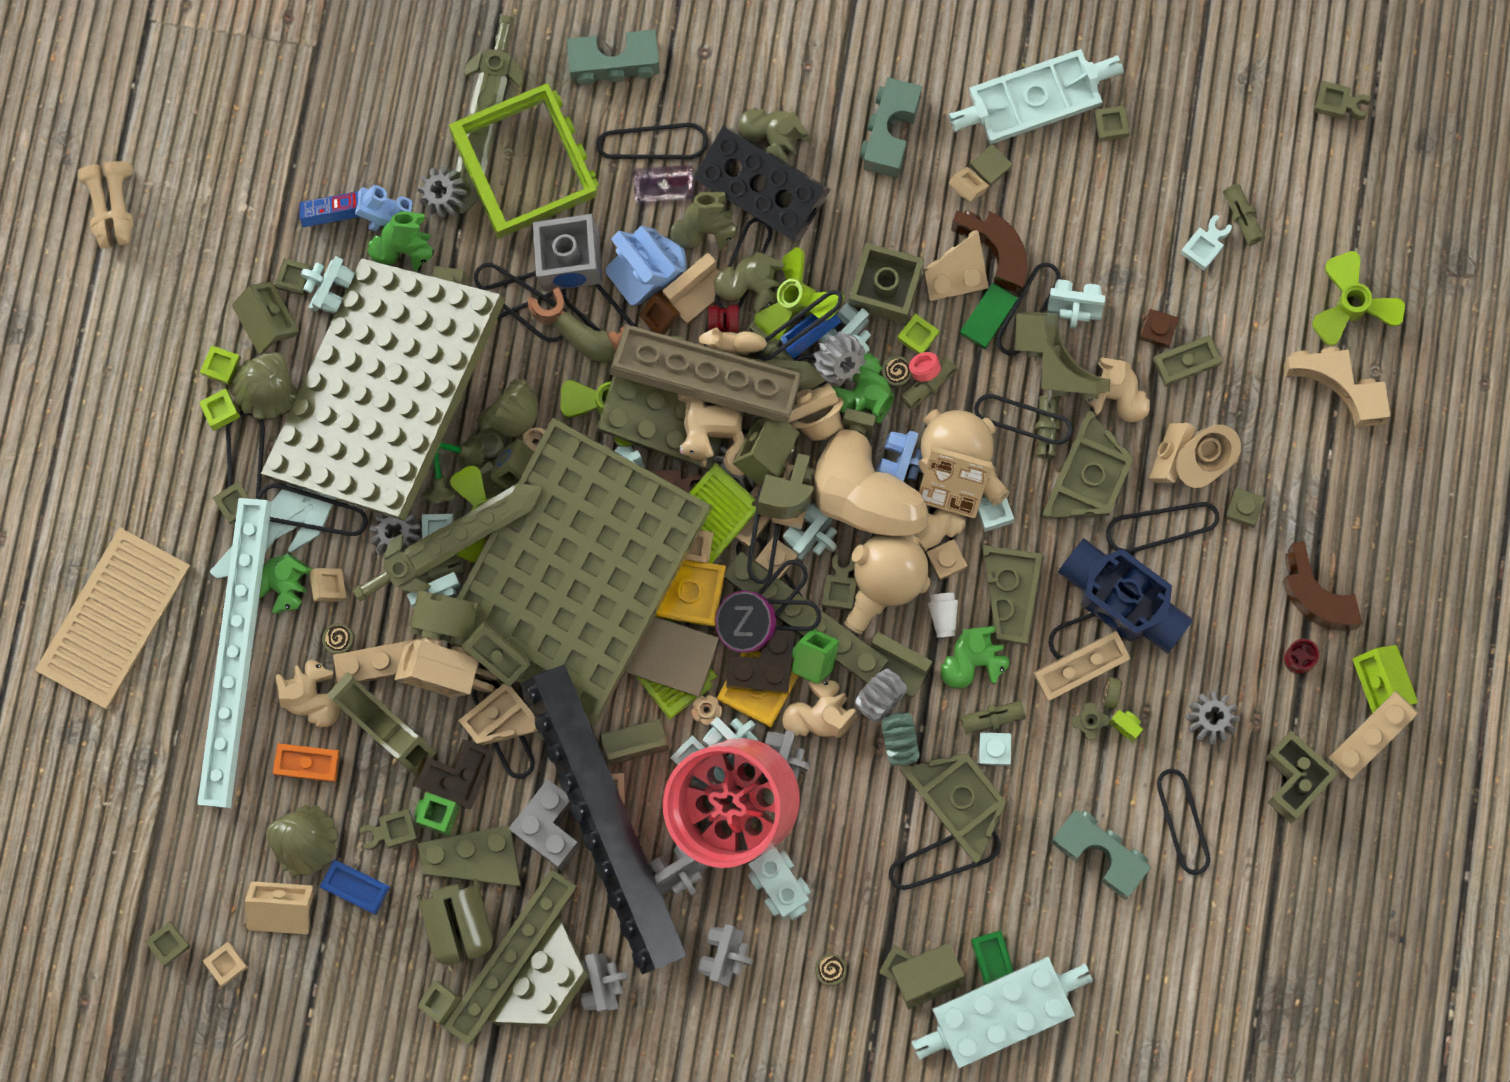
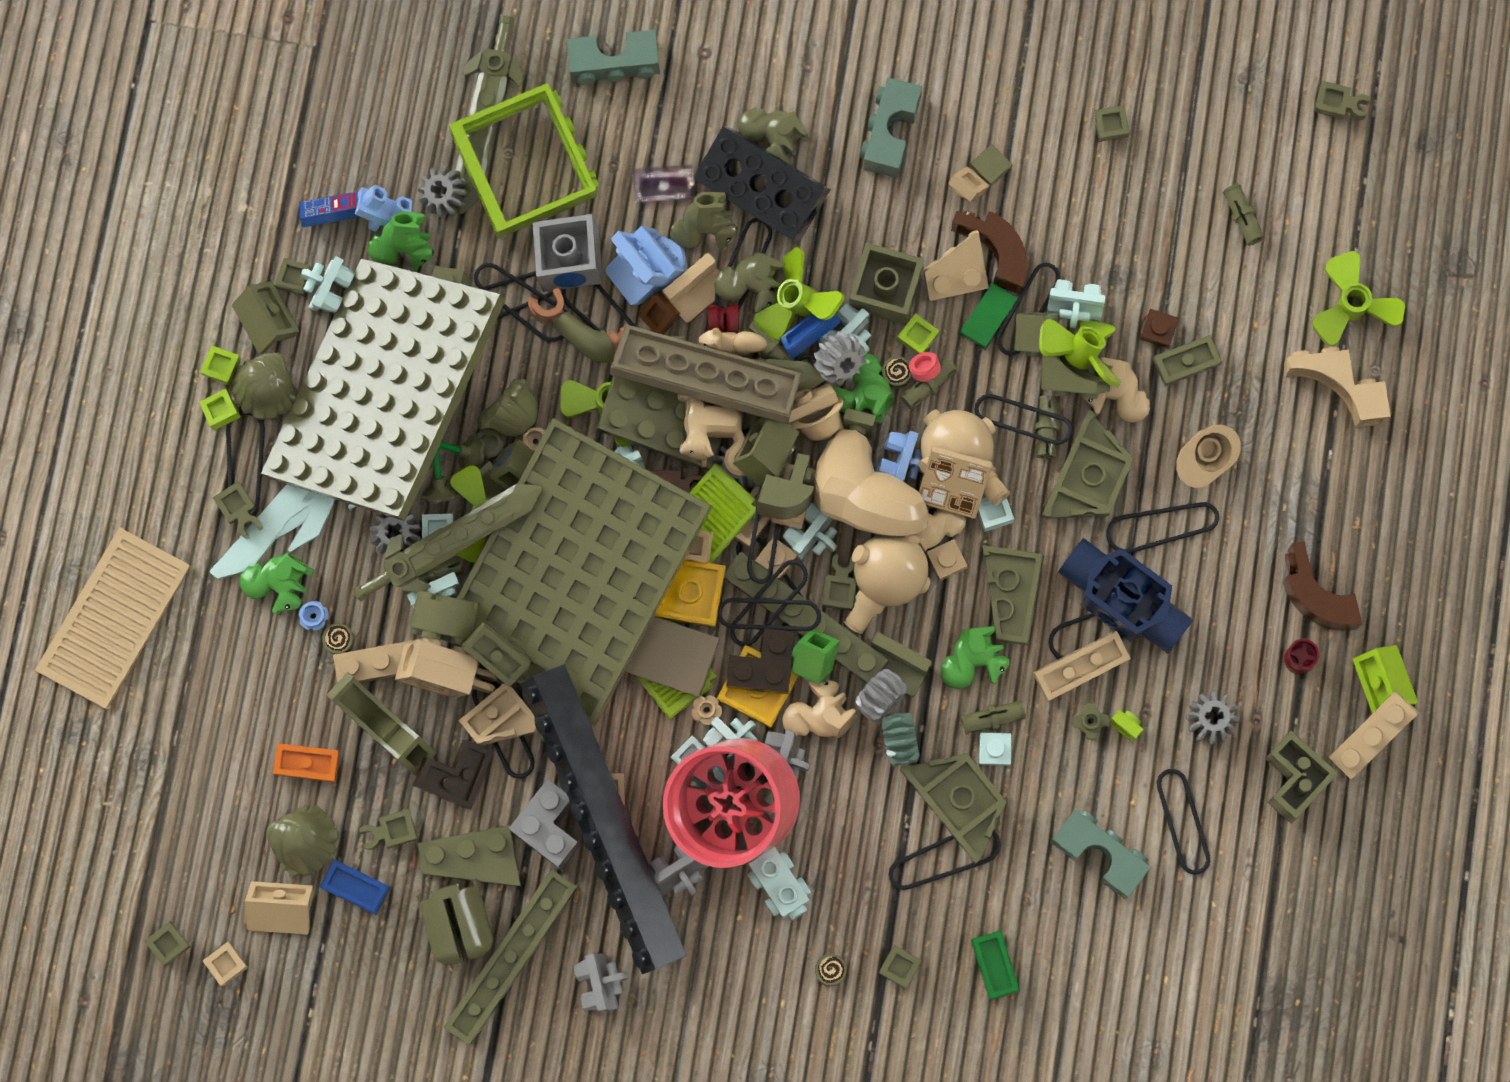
tan piece [77,161,134,249] -> none
light aqua plate [197,498,272,808] -> none
black piece [256,483,368,536] -> none
tan animal [275,660,341,727] -> none
tan plate [309,568,346,602] -> none
bright green brick [414,792,460,836] -> none
olive plate [417,980,462,1025] -> none
wing [488,918,589,1028] -> none
black piece [596,123,708,159] -> none
olive panel [601,718,669,766] -> none
light grey hips [698,924,754,987] -> none
black tile [715,590,776,653] -> none
black piece [757,290,843,361] -> none
olive panel [892,943,966,1010] -> none
light aqua plate [911,957,1093,1068] -> none
white cone [928,593,958,638] -> none
light aqua plate [949,49,1124,145] -> none
olive tile [1102,677,1122,709] -> none
tan plate [1149,423,1196,483] -> none
light aqua plate [1180,215,1232,271] -> none
olive plate [1225,487,1265,528] -> none
none -> light blue plate [298,601,329,631]
none -> lime piece [1039,319,1121,388]

